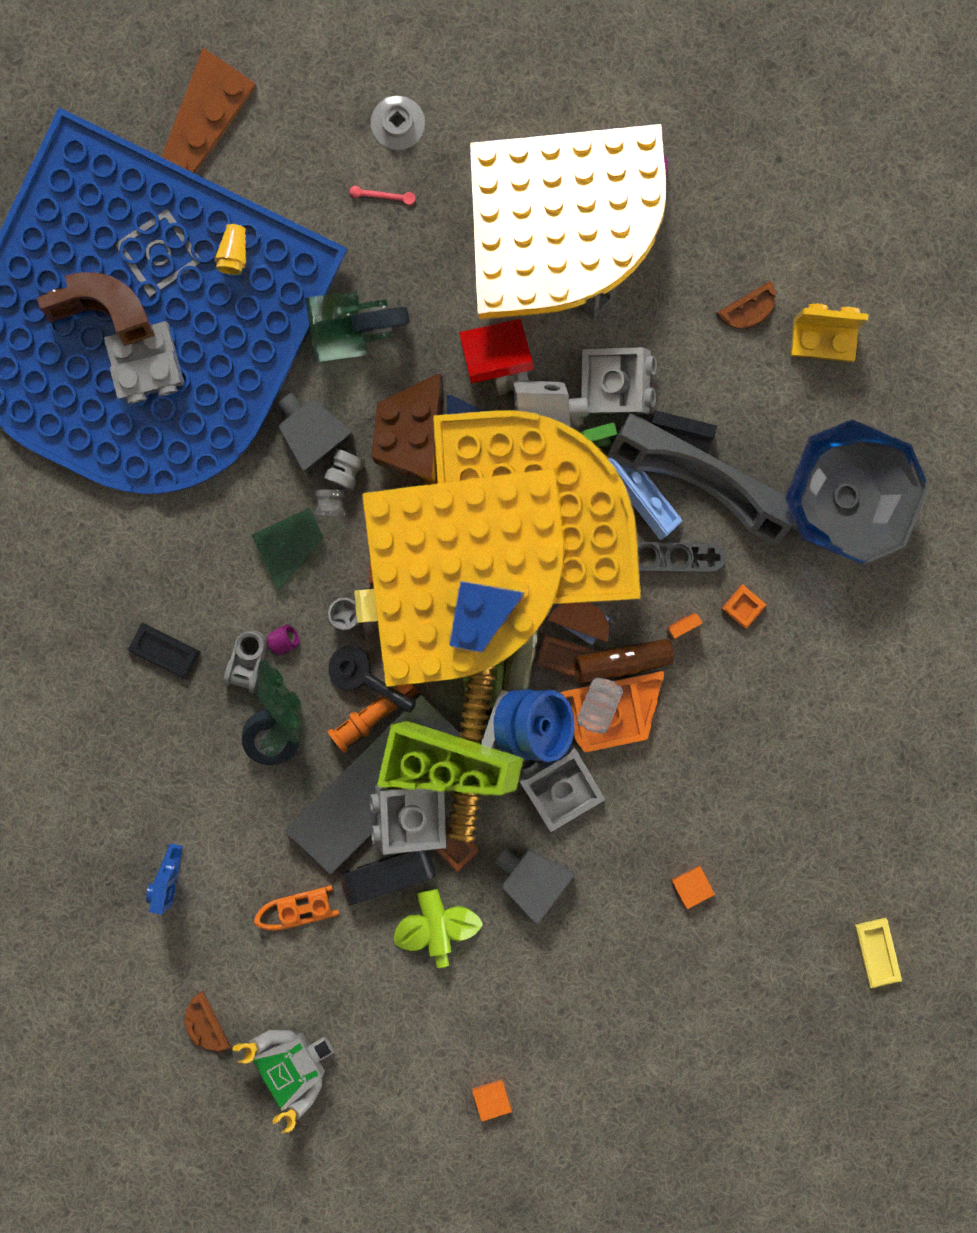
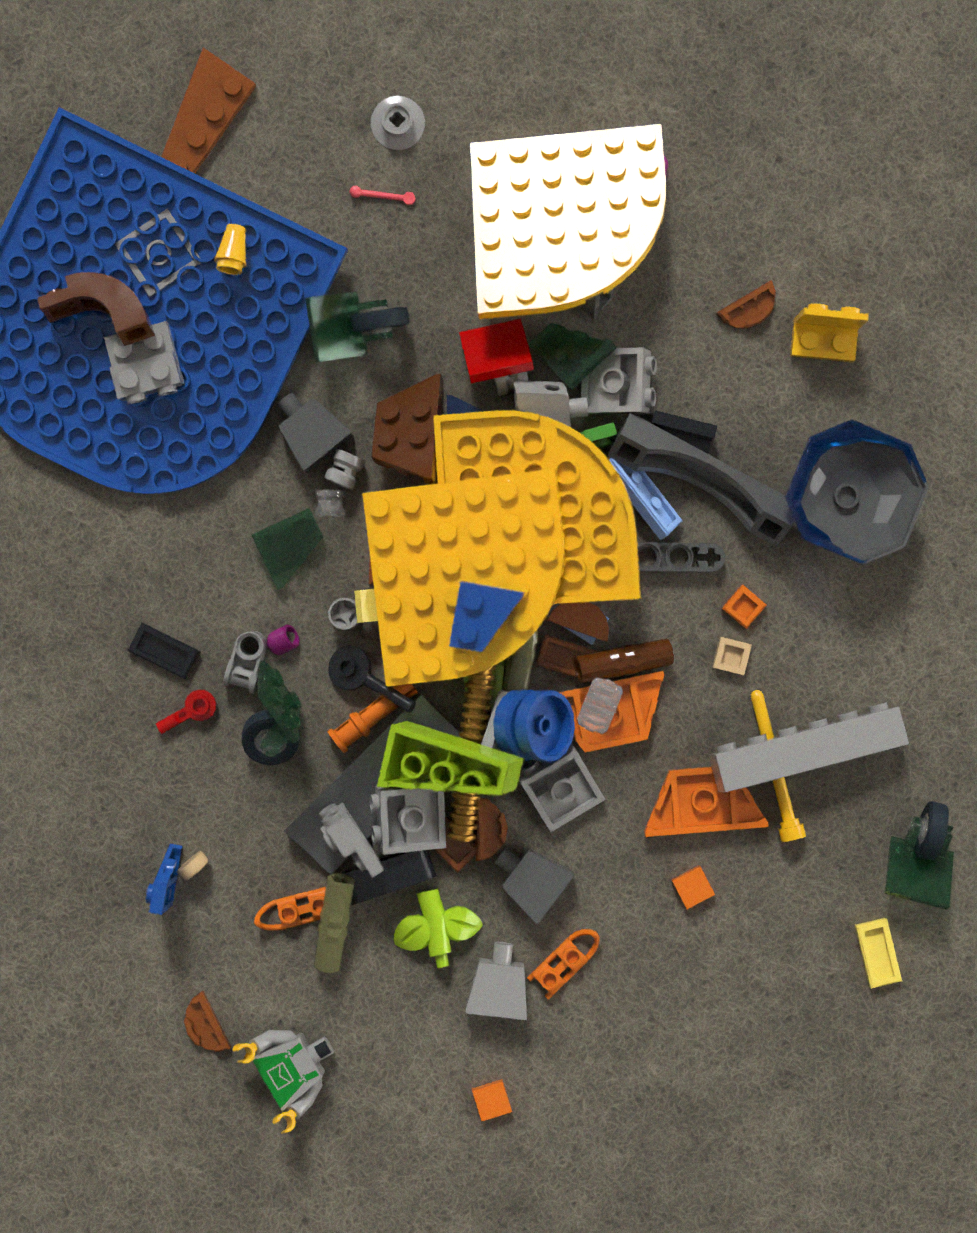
orange tile [666,613,703,639] -> none
none -> red plate [156,689,217,734]
none -> tan tile [177,850,208,881]
none -> olive axle [314,873,354,973]
none -> light grey plate [319,802,384,877]
none -> light grey torso [466,942,527,1020]
none -> dark orange tile [474,798,508,862]
none -> orange piece [527,929,600,1000]
none -> clear green wing [528,323,617,390]
none -> orange wing [644,766,768,837]
none -> light grey brick [709,702,909,792]
none -> tan tile [712,637,752,675]
none -> yellow piece [751,690,806,842]
none -> clear green plate [885,801,954,910]

